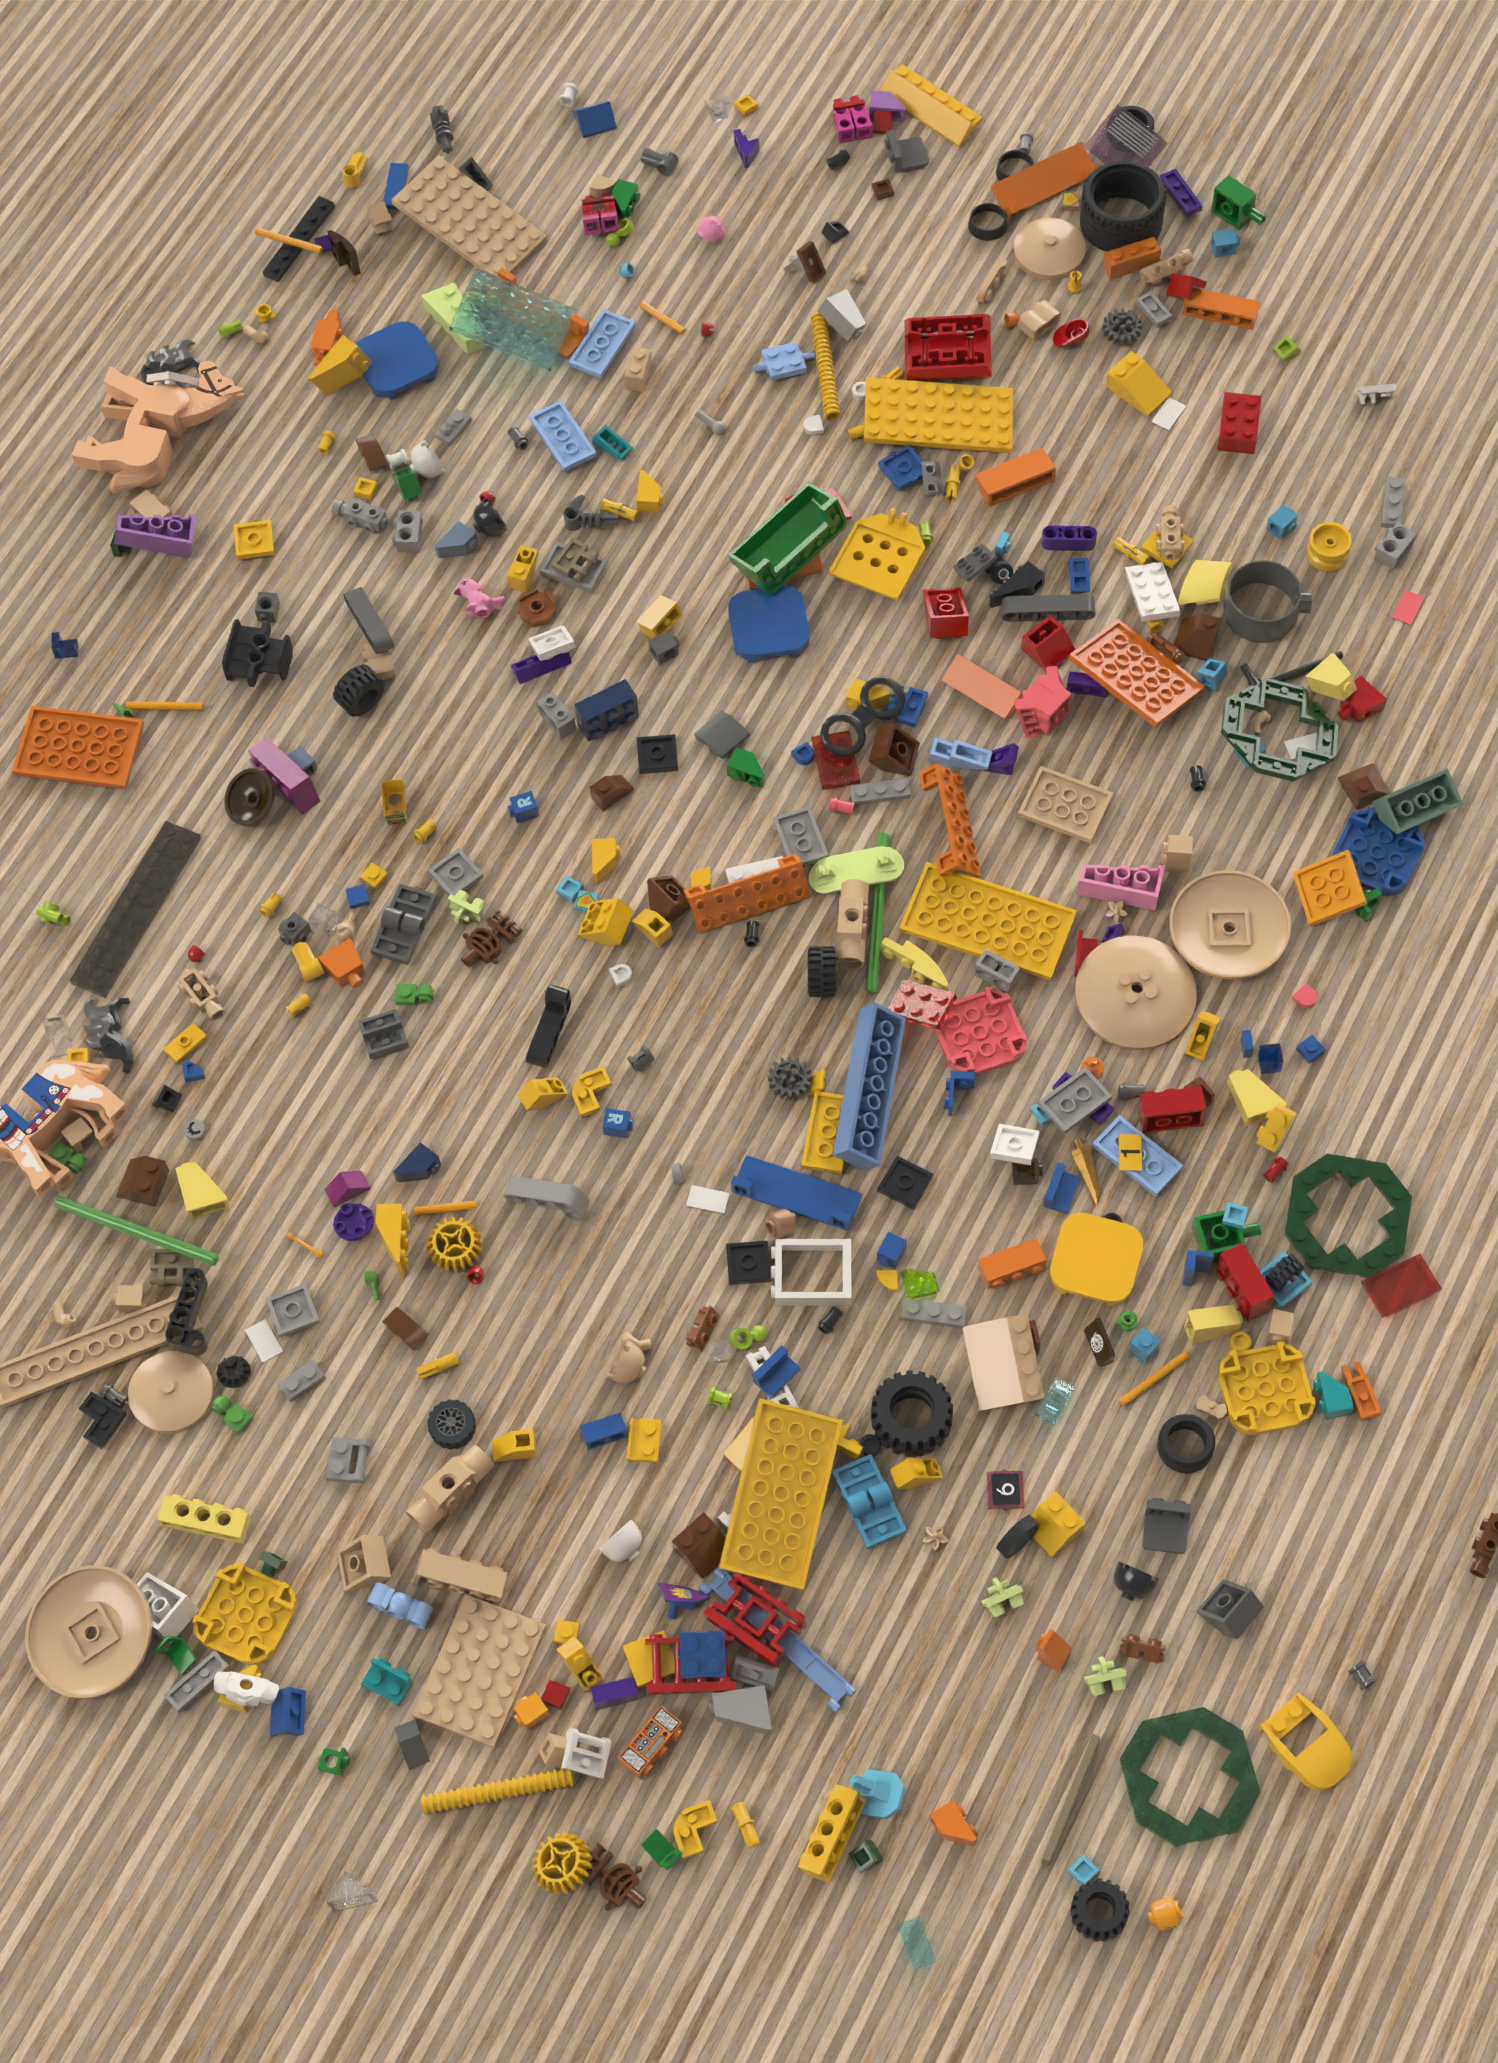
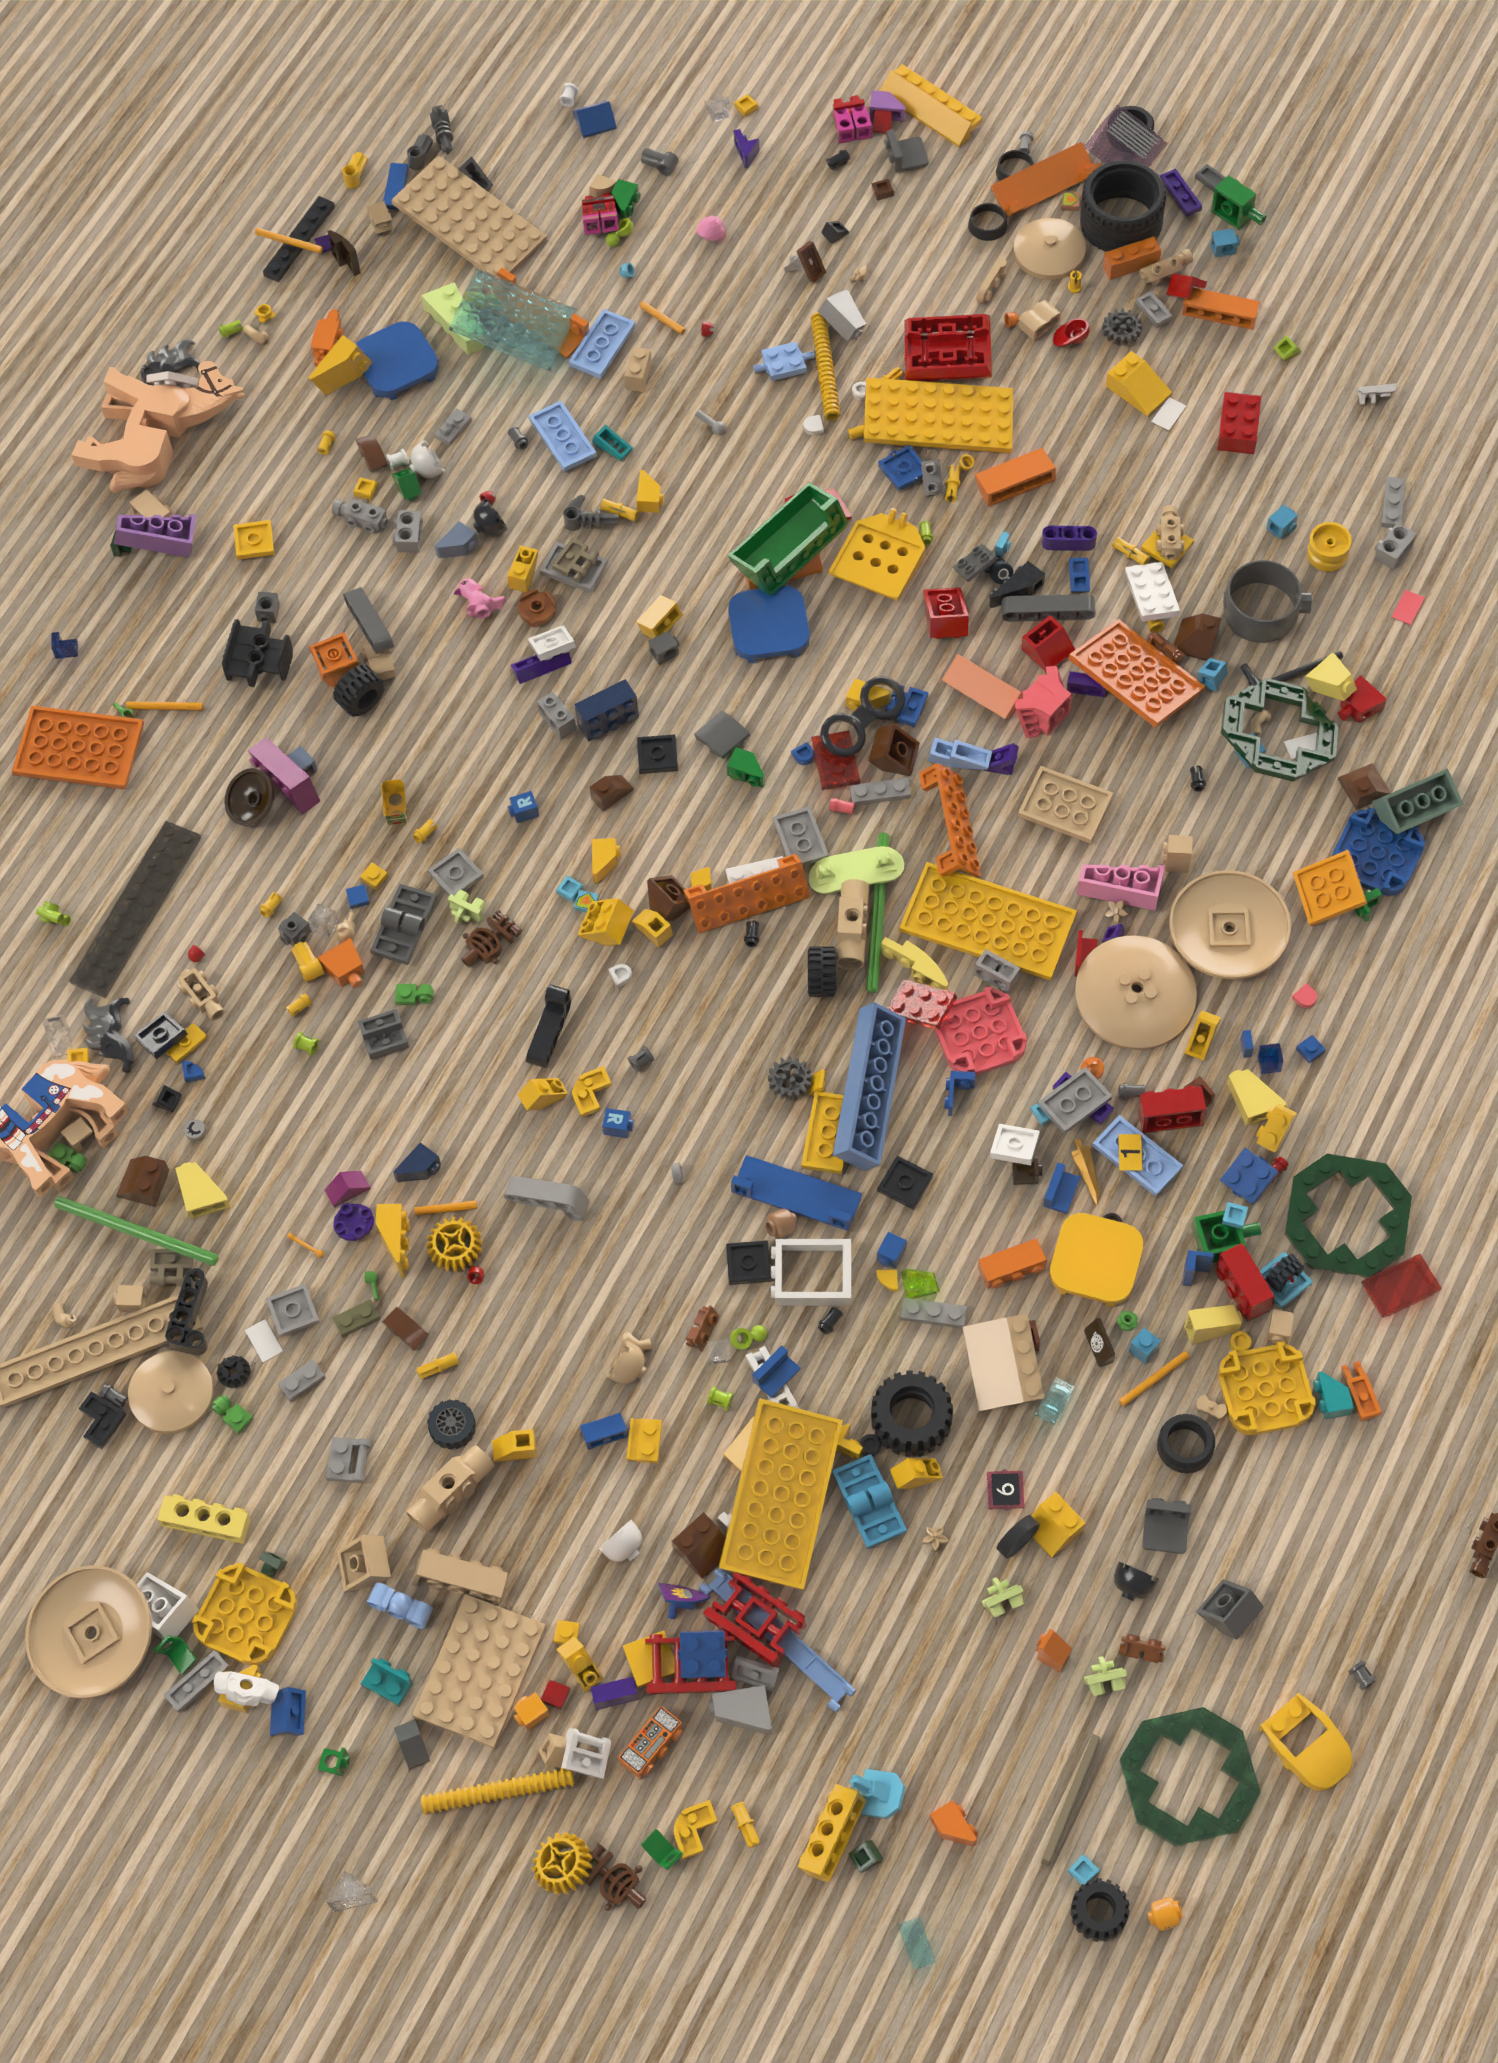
white sticker [686,1185,730,1213] -> none
light yellow slope [1178,560,1232,608] -> none
none -> tile [133,1011,188,1059]
none -> lime bush [293,1032,319,1056]
none -> orange piece [309,632,359,687]
none -> olive plate [333,1299,380,1338]
none -> dark grey piece [407,133,433,170]
none -> dark grey tile [1195,164,1225,192]
none -> blue plate [1220,1148,1279,1206]

